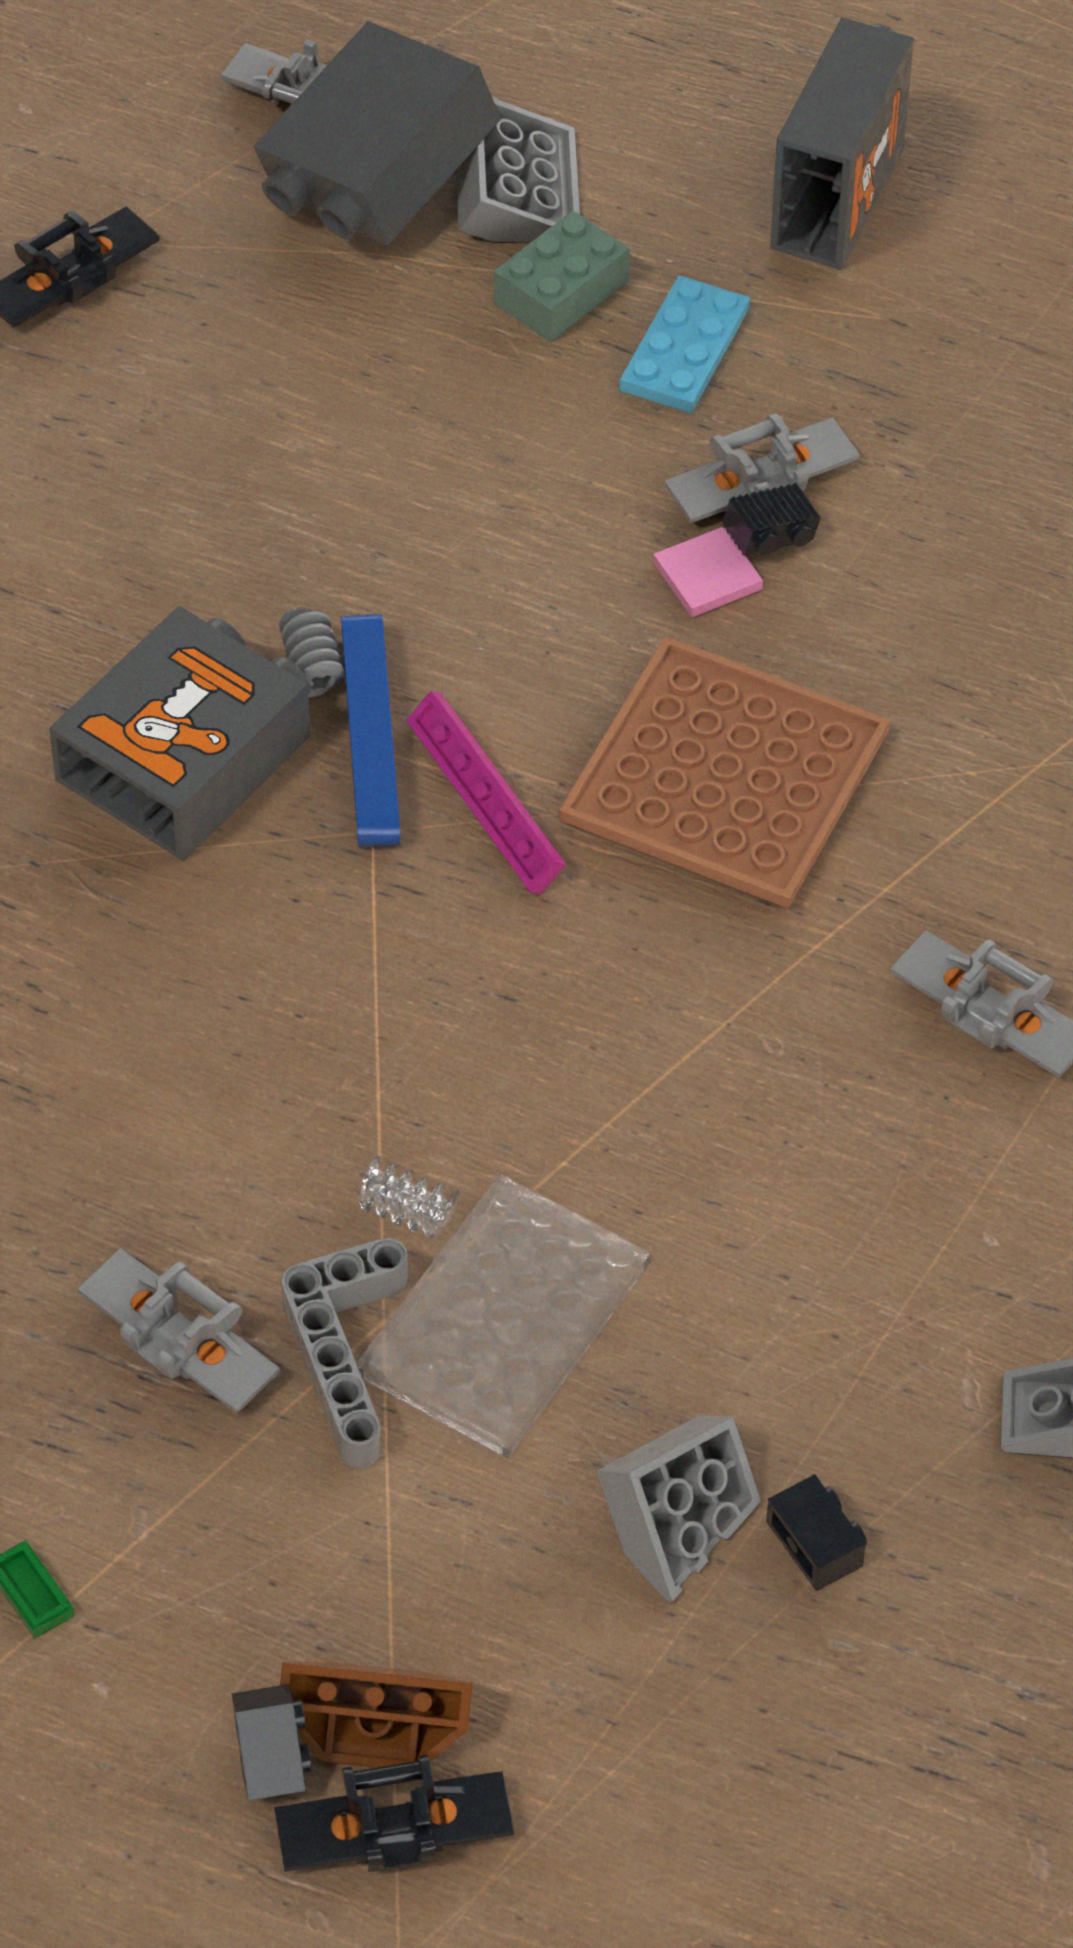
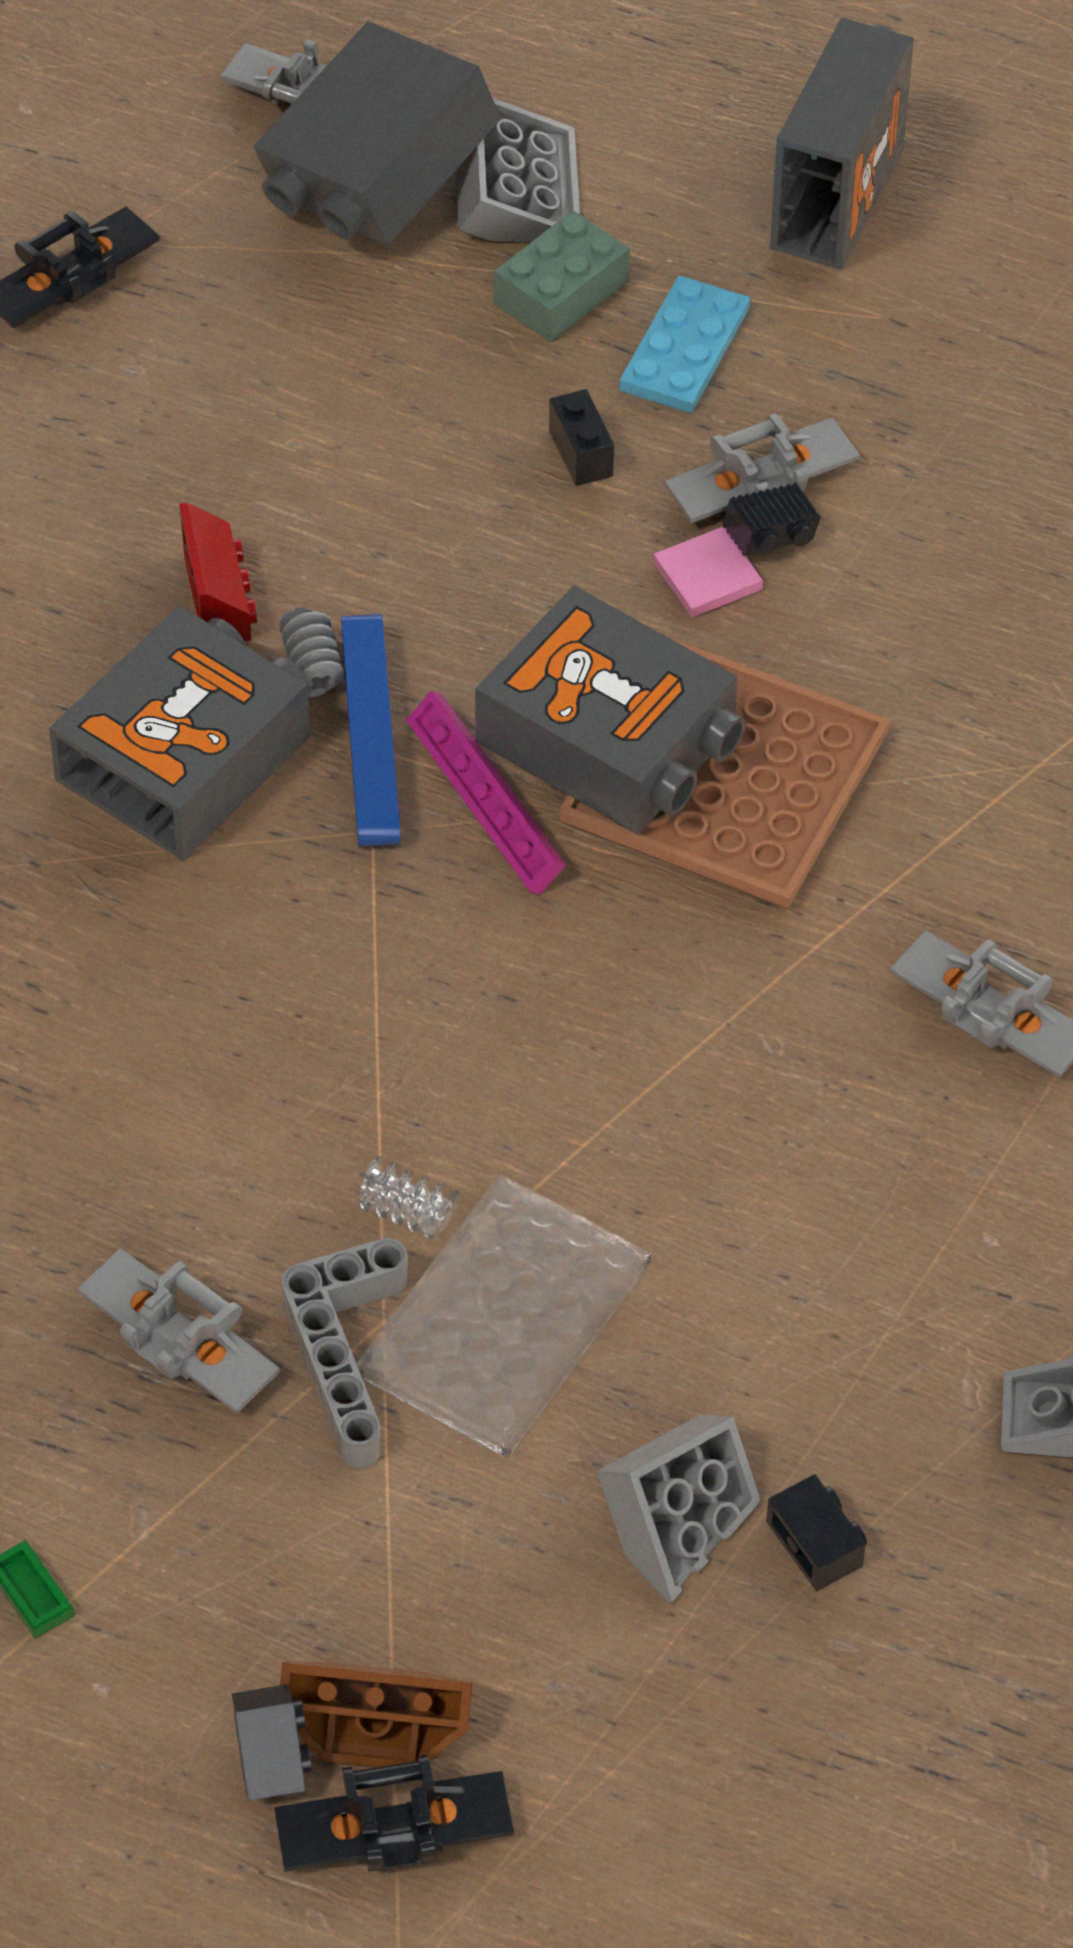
none -> red slope [179,502,257,642]
none -> dark grey brick [475,585,746,835]
none -> black brick [549,389,614,486]

